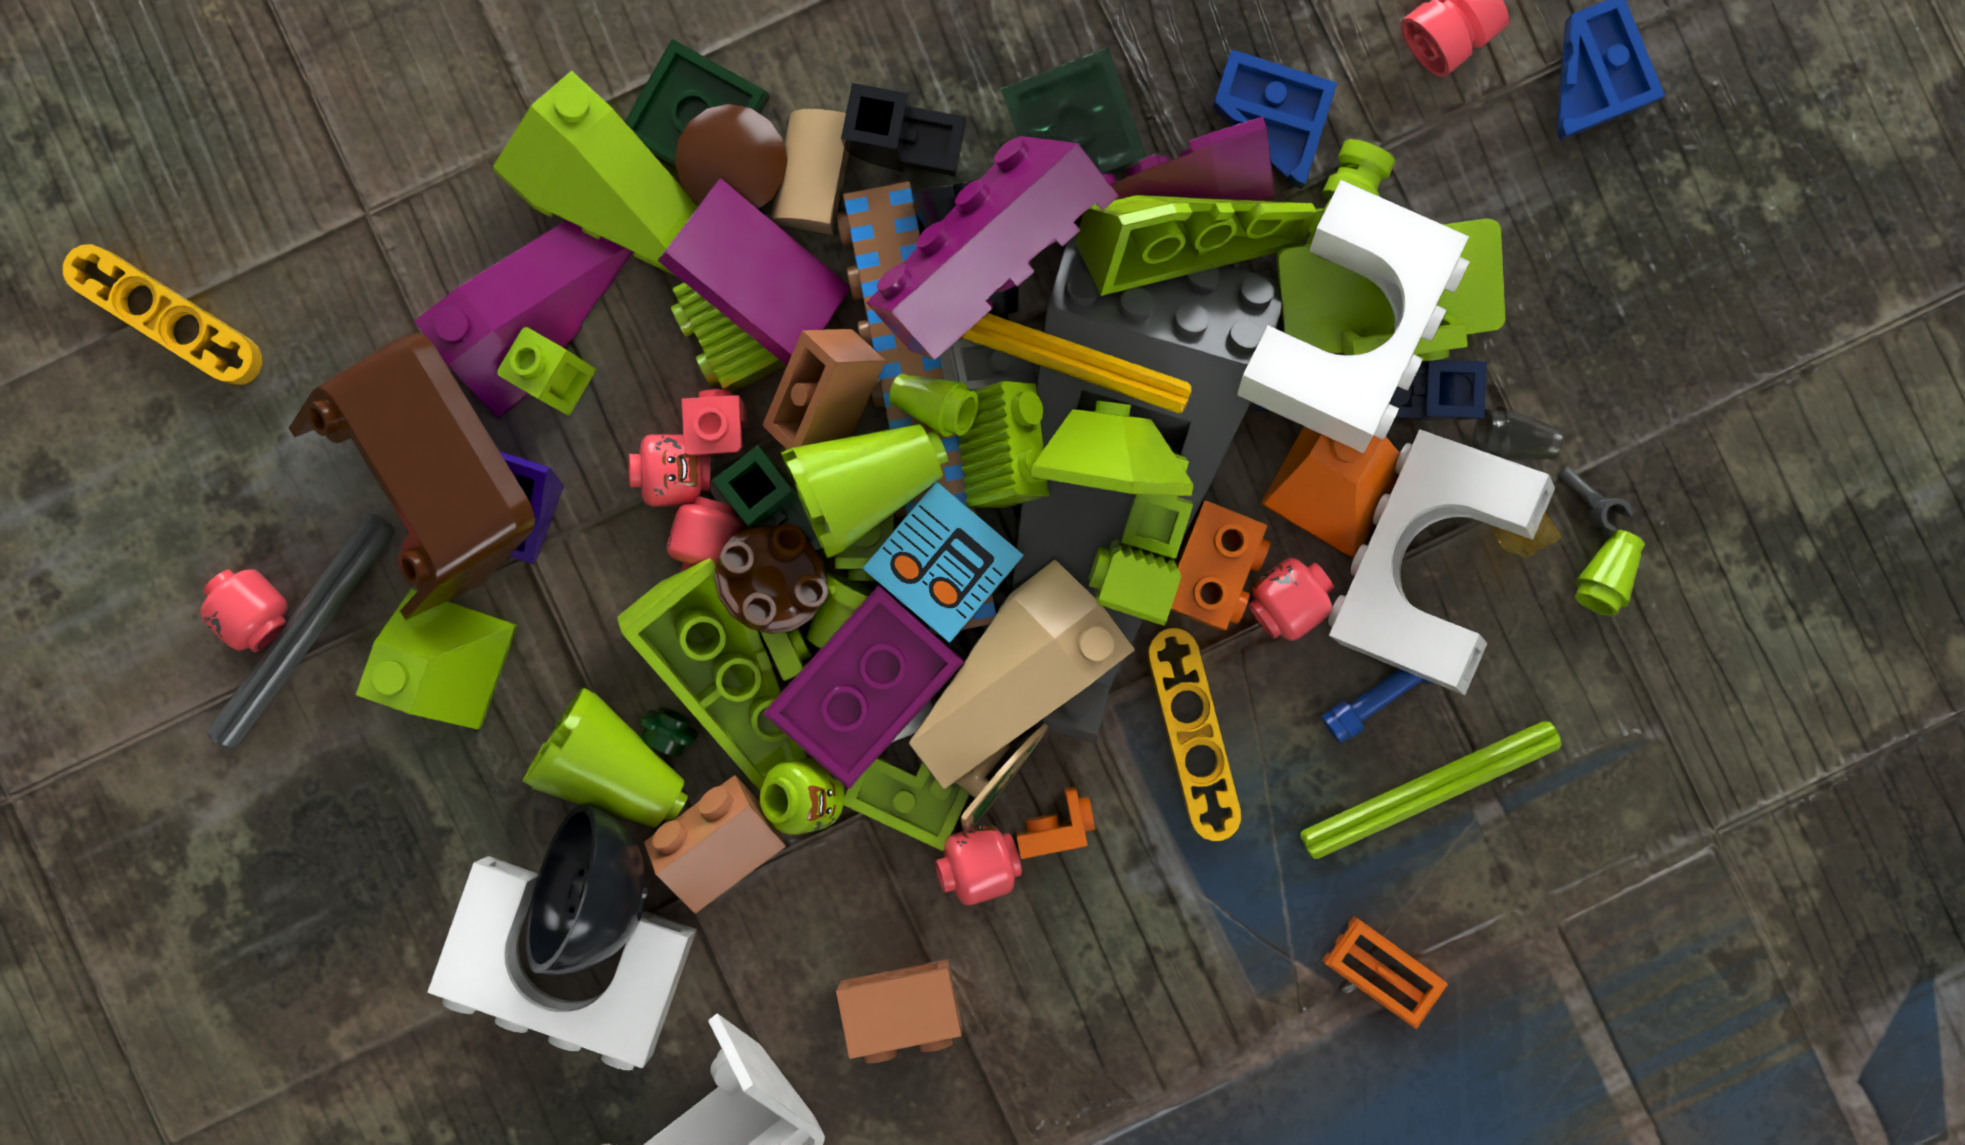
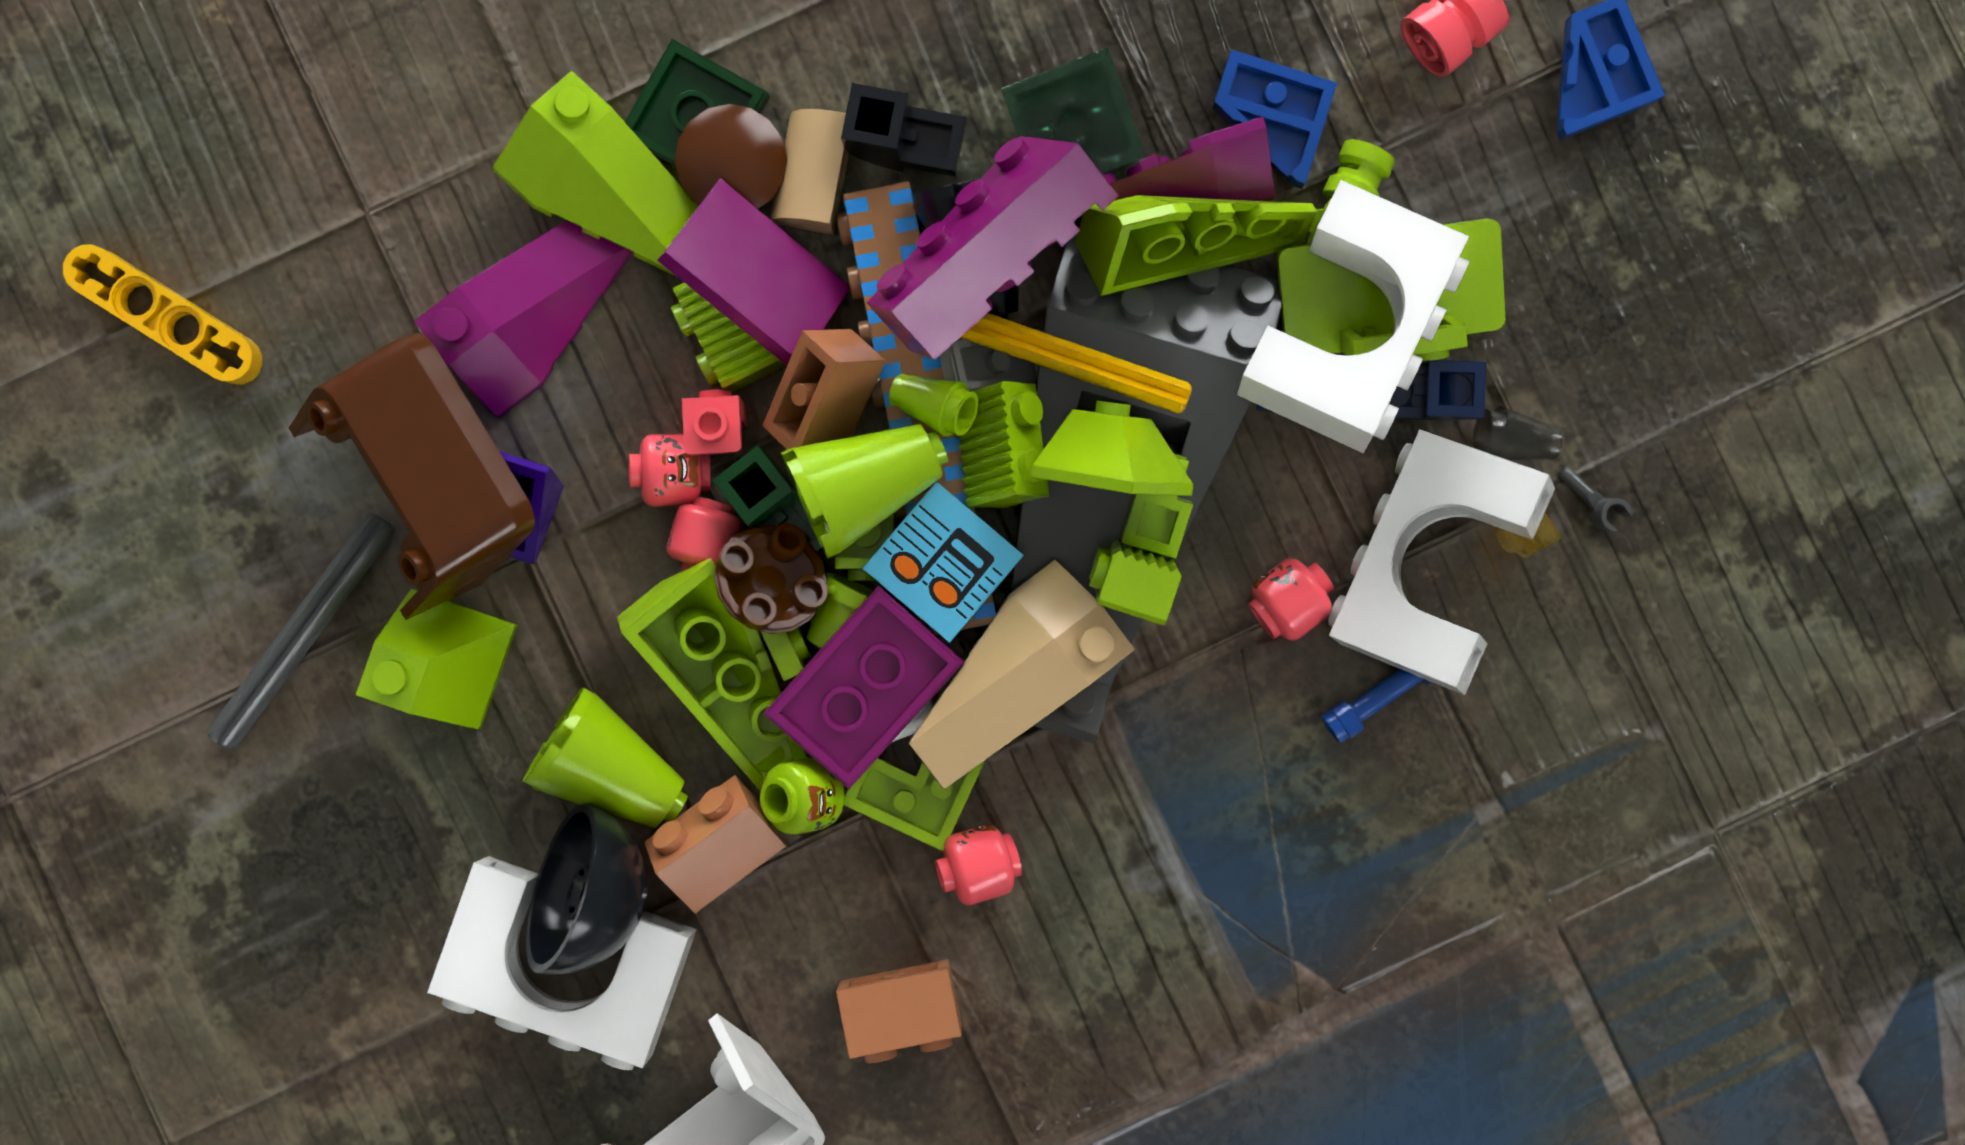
coral head [200,569,289,653] -> none
lime bracket [497,327,597,416] -> none
dark green plate [640,707,699,756] -> none
tan shield [955,723,1049,831] -> none
orange bracket [1016,786,1095,859] -> none
yellow beam [1147,628,1241,841] -> none
orange brick [1170,500,1270,630] -> none
orange slope [1260,426,1400,559] -> none
lime axle [1300,721,1562,859] -> none
orange tile [1321,915,1448,1030] -> none
lime cone [1574,530,1645,616] -> none

